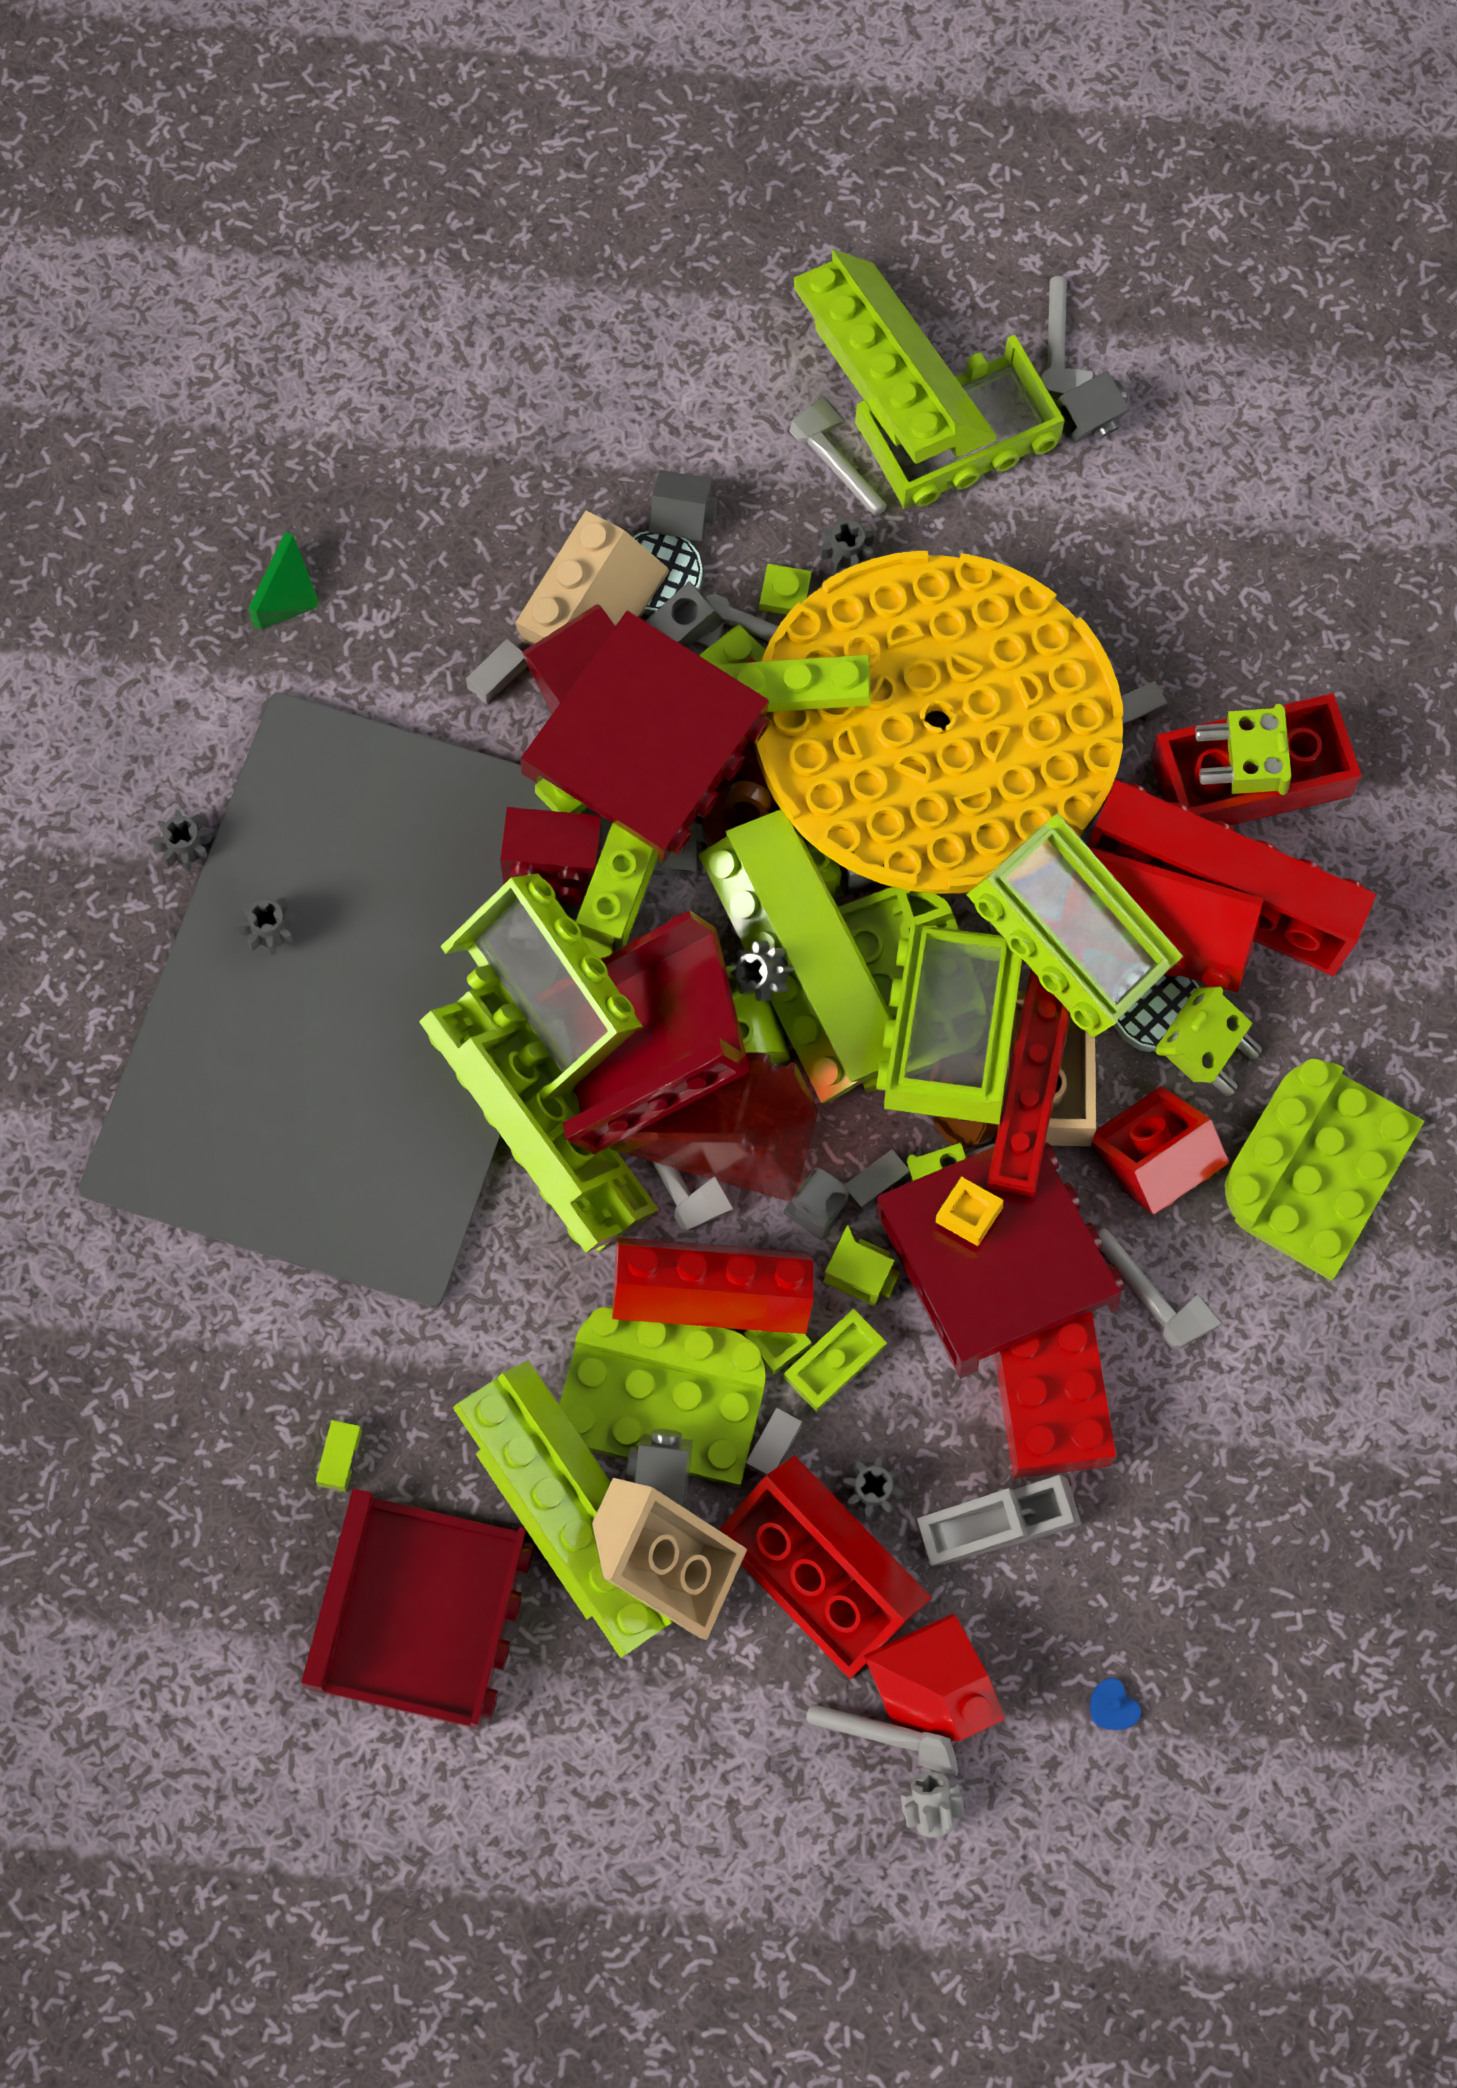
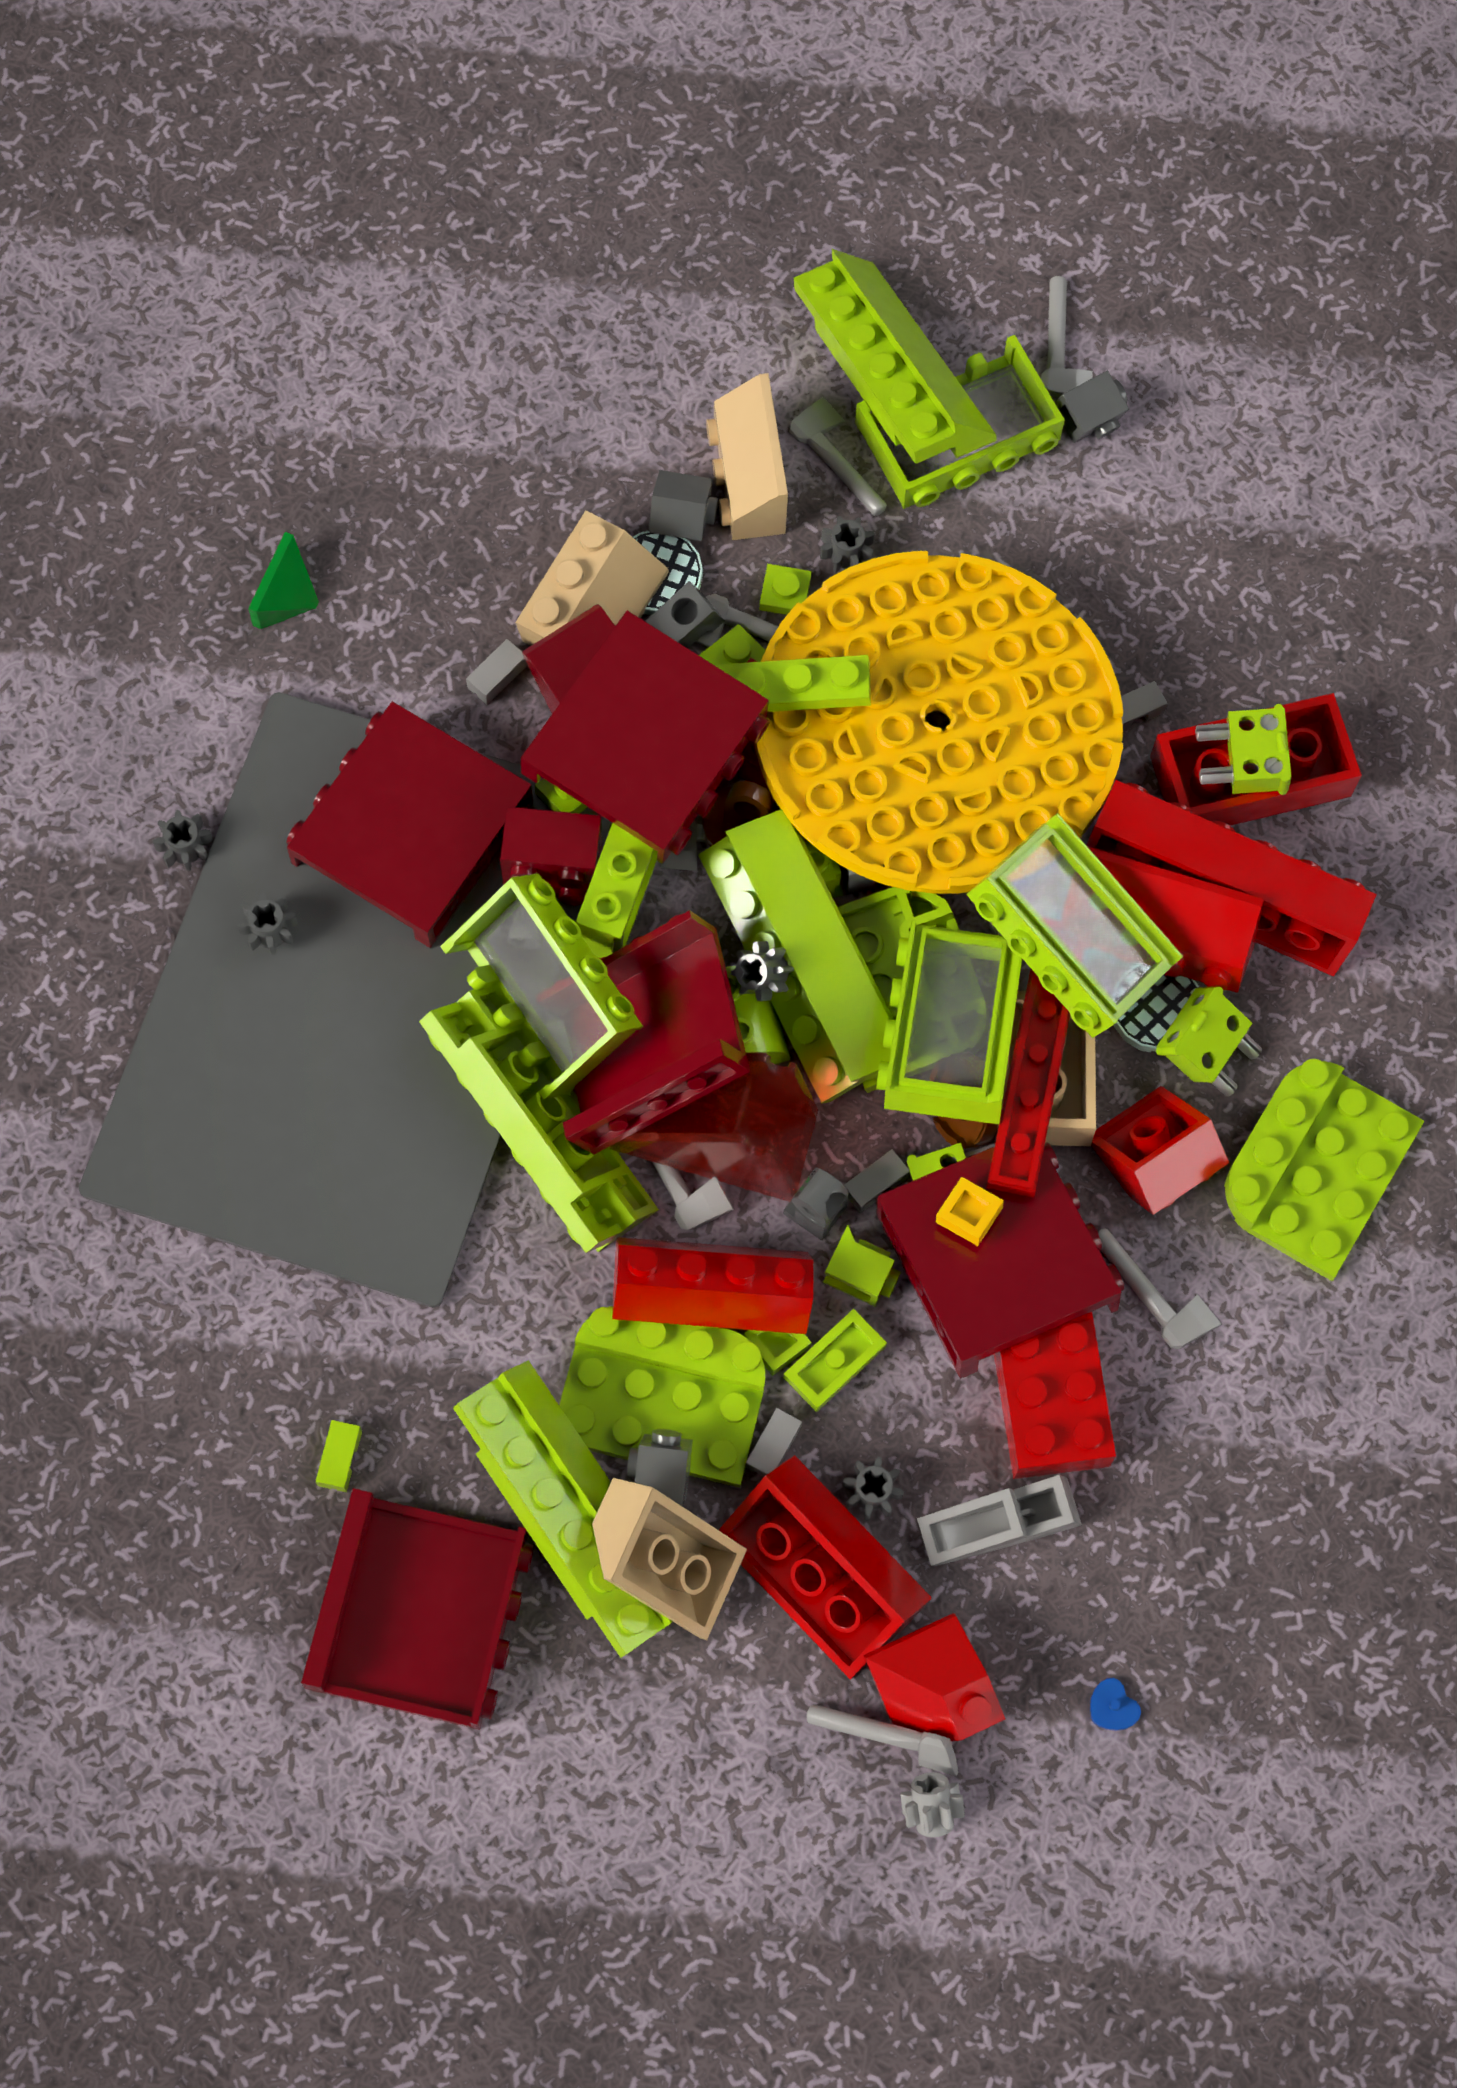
none -> dark red panel [286,701,533,948]
none -> tan slope [706,373,788,540]

